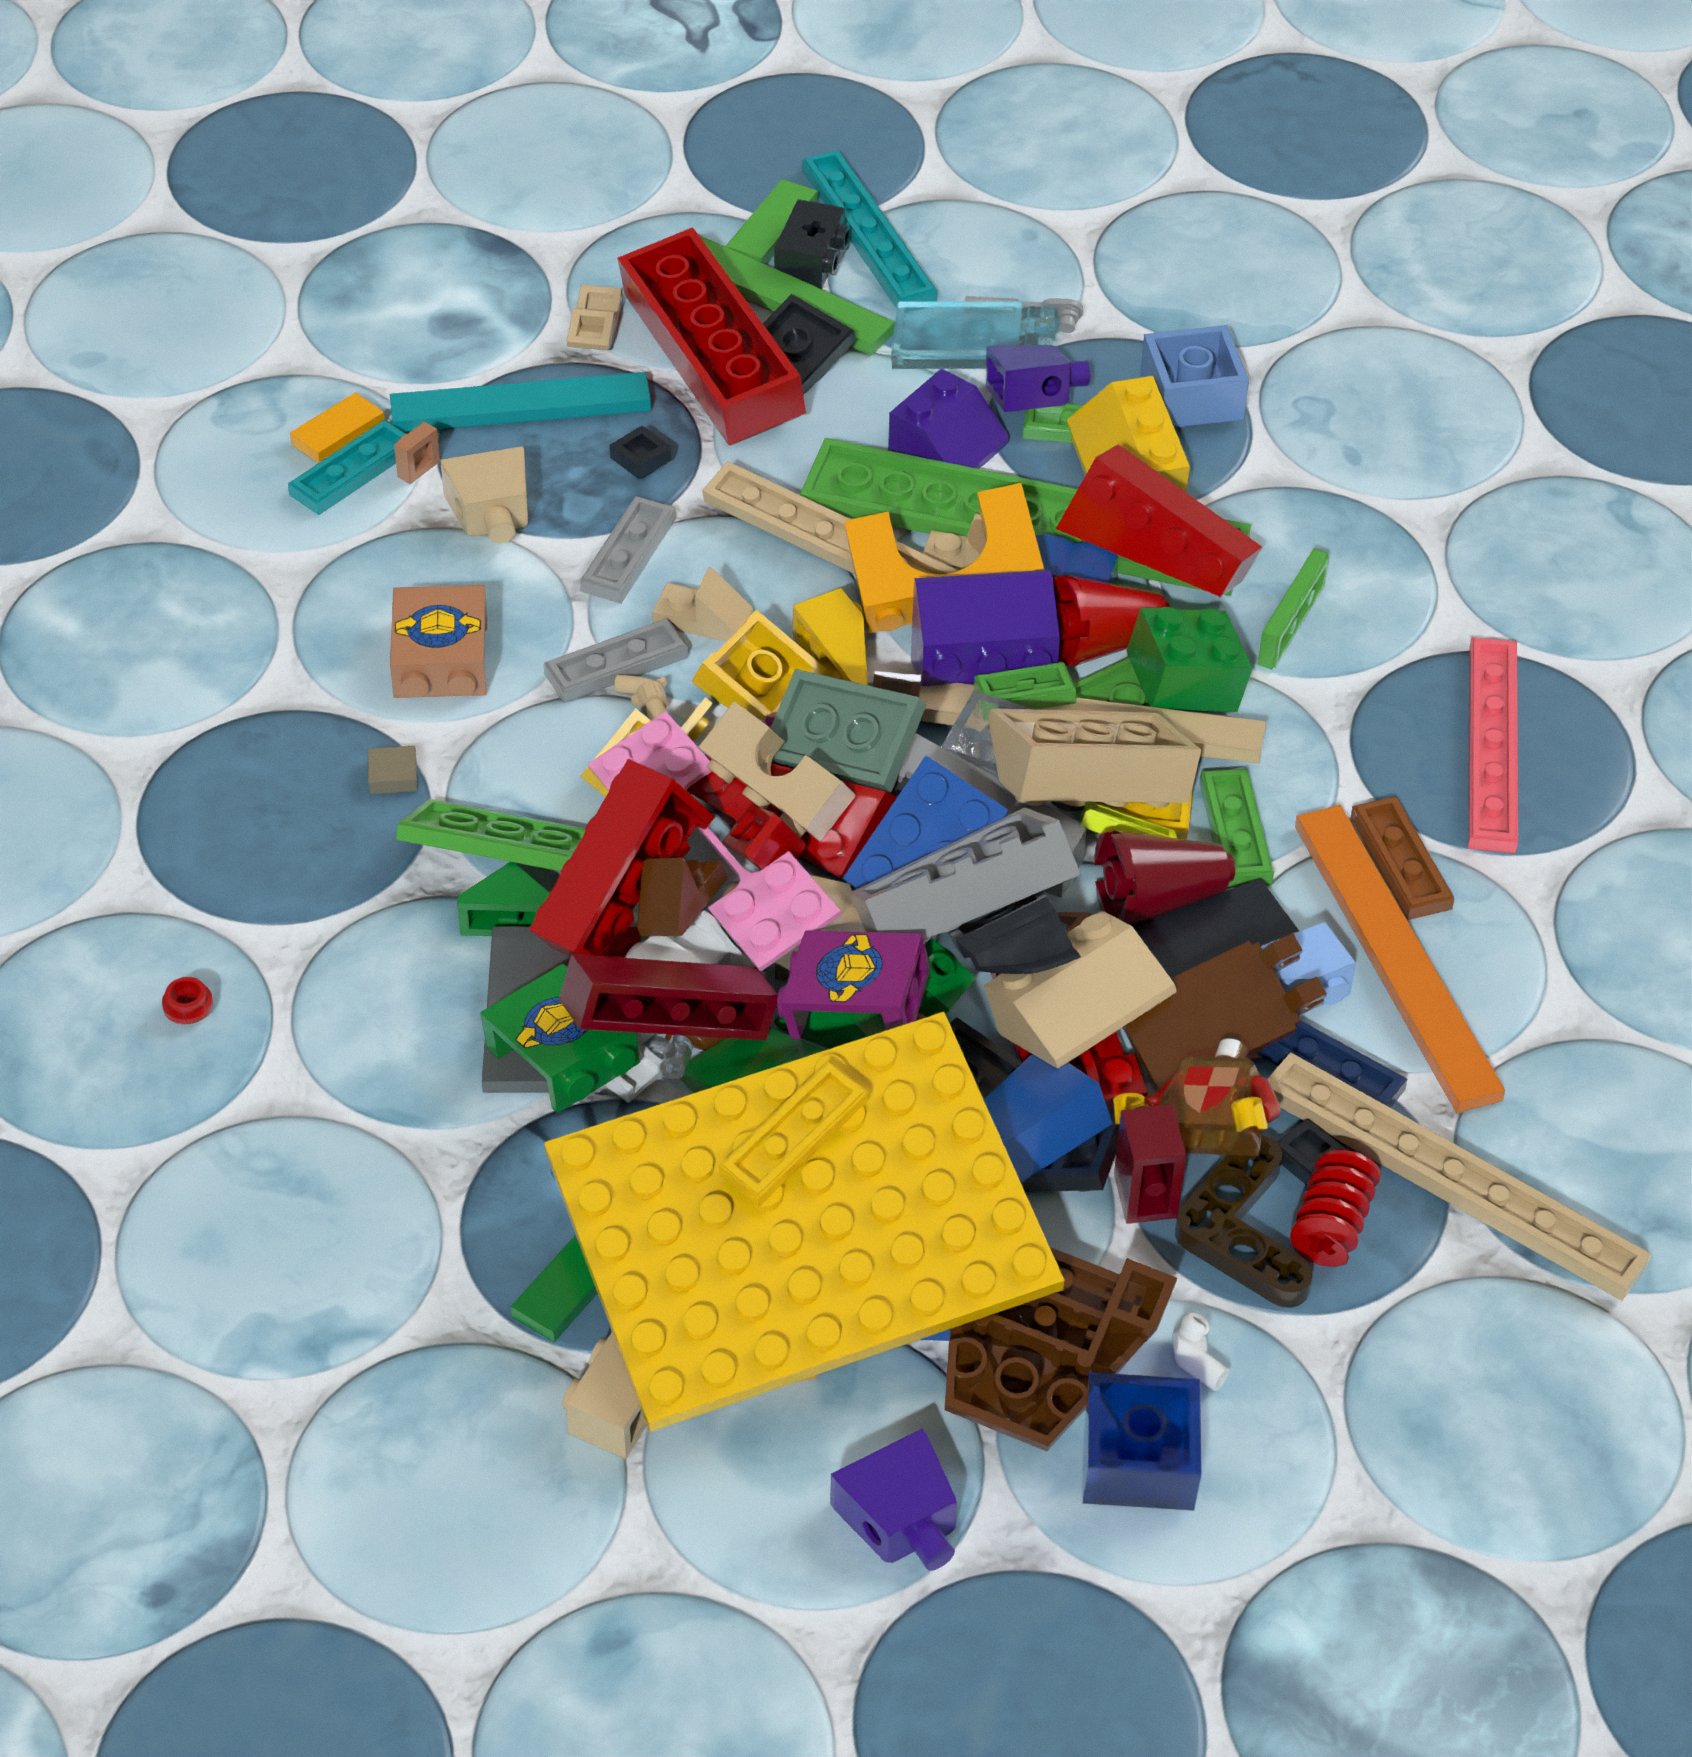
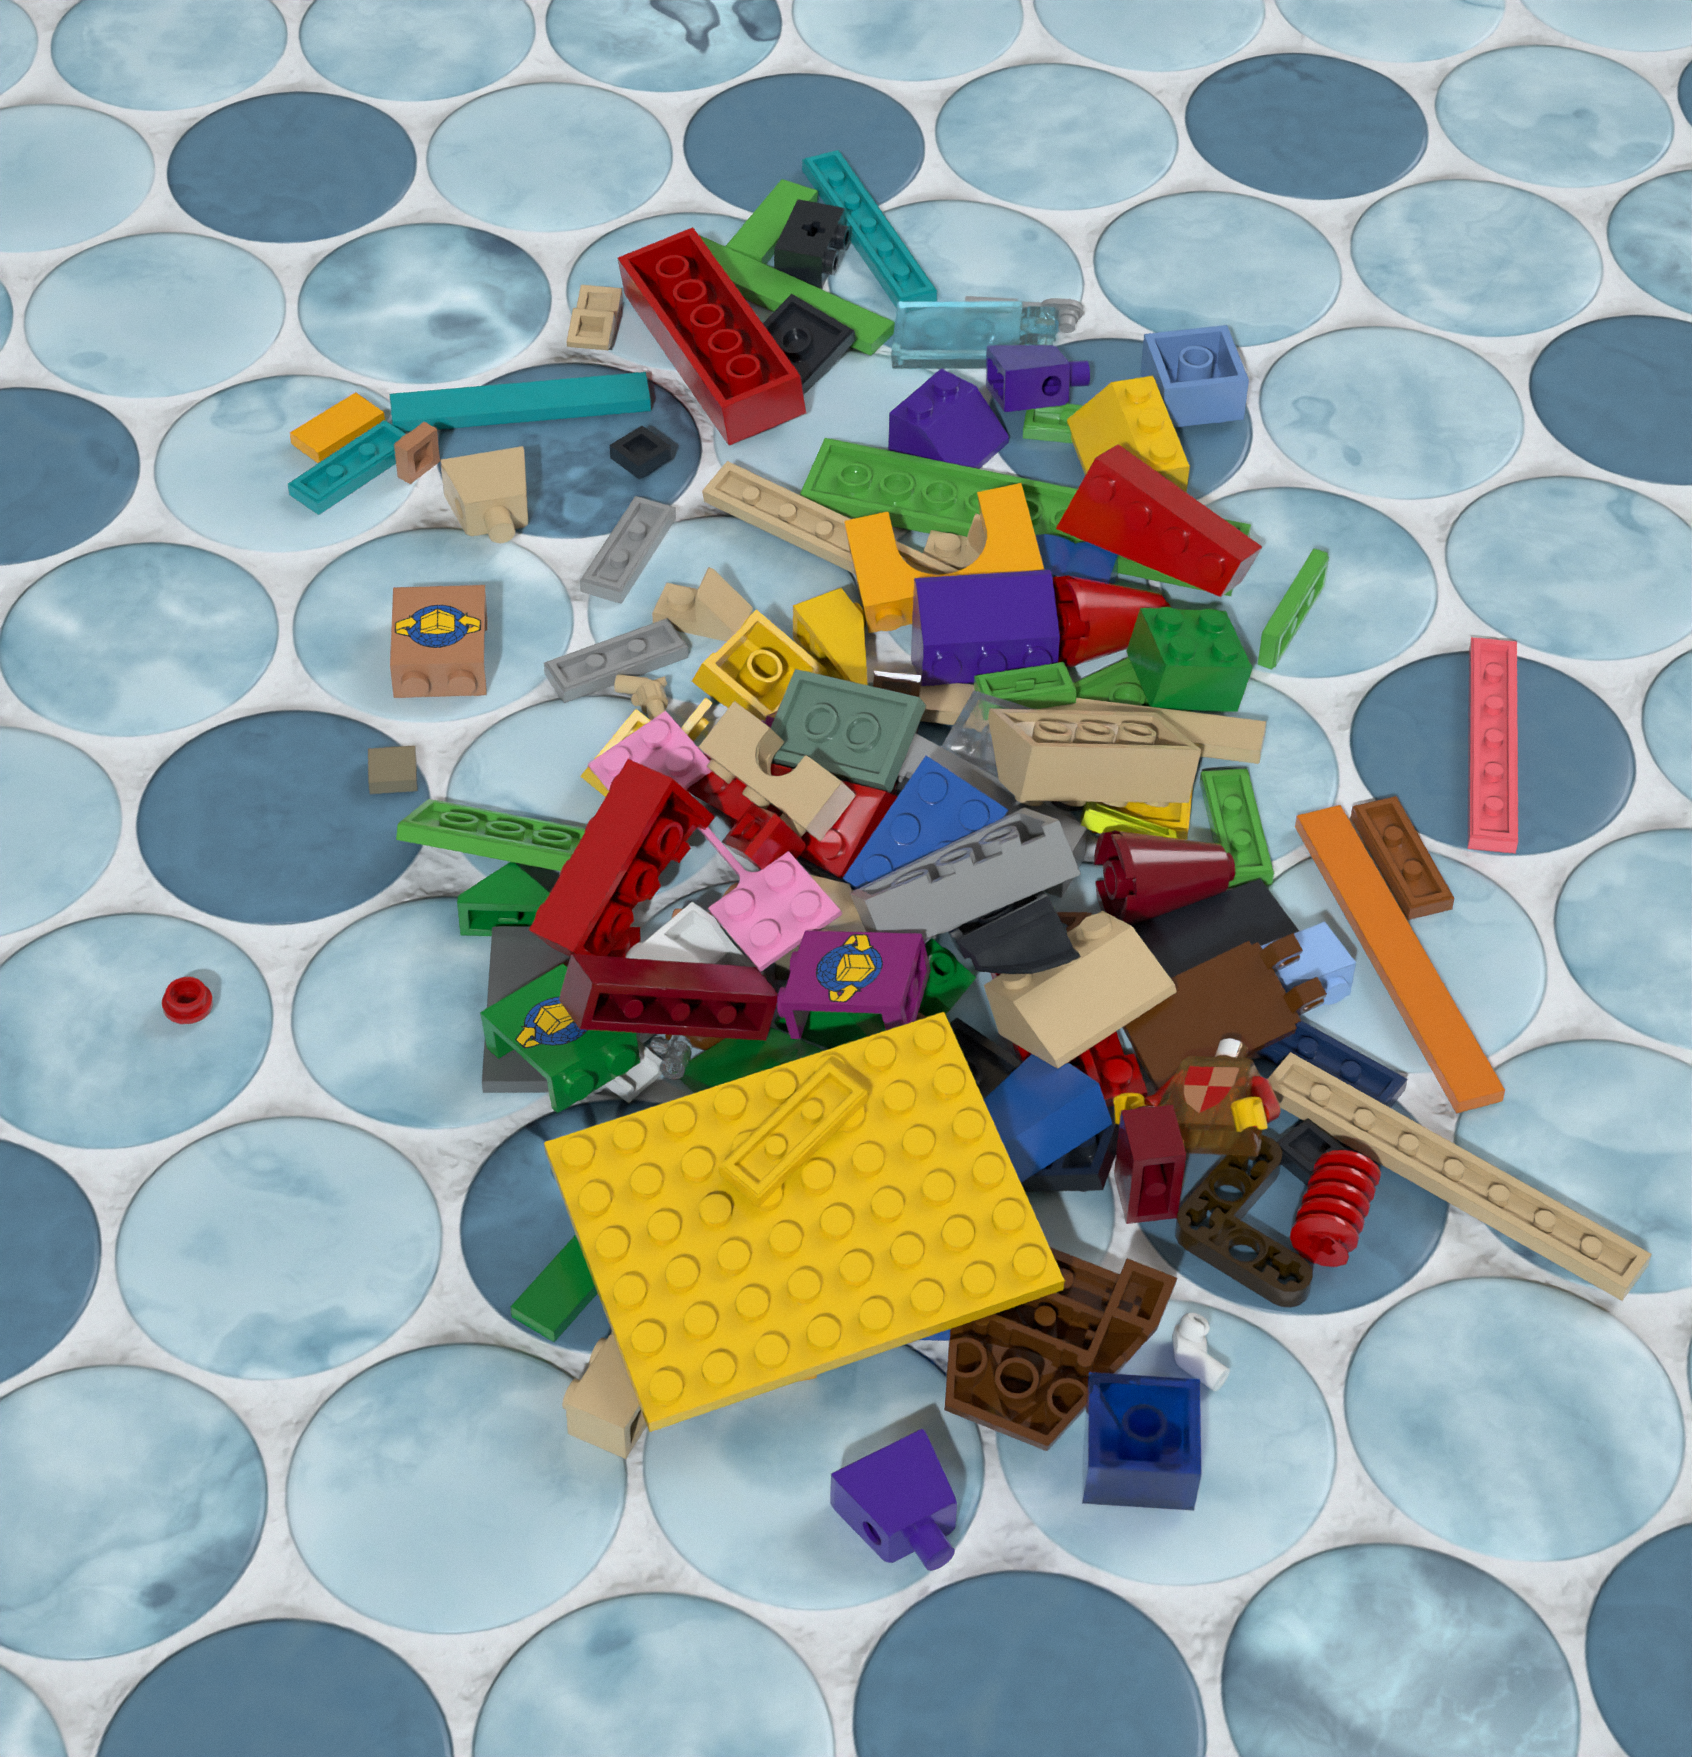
reddish brown slope [638,858,728,937] -> none

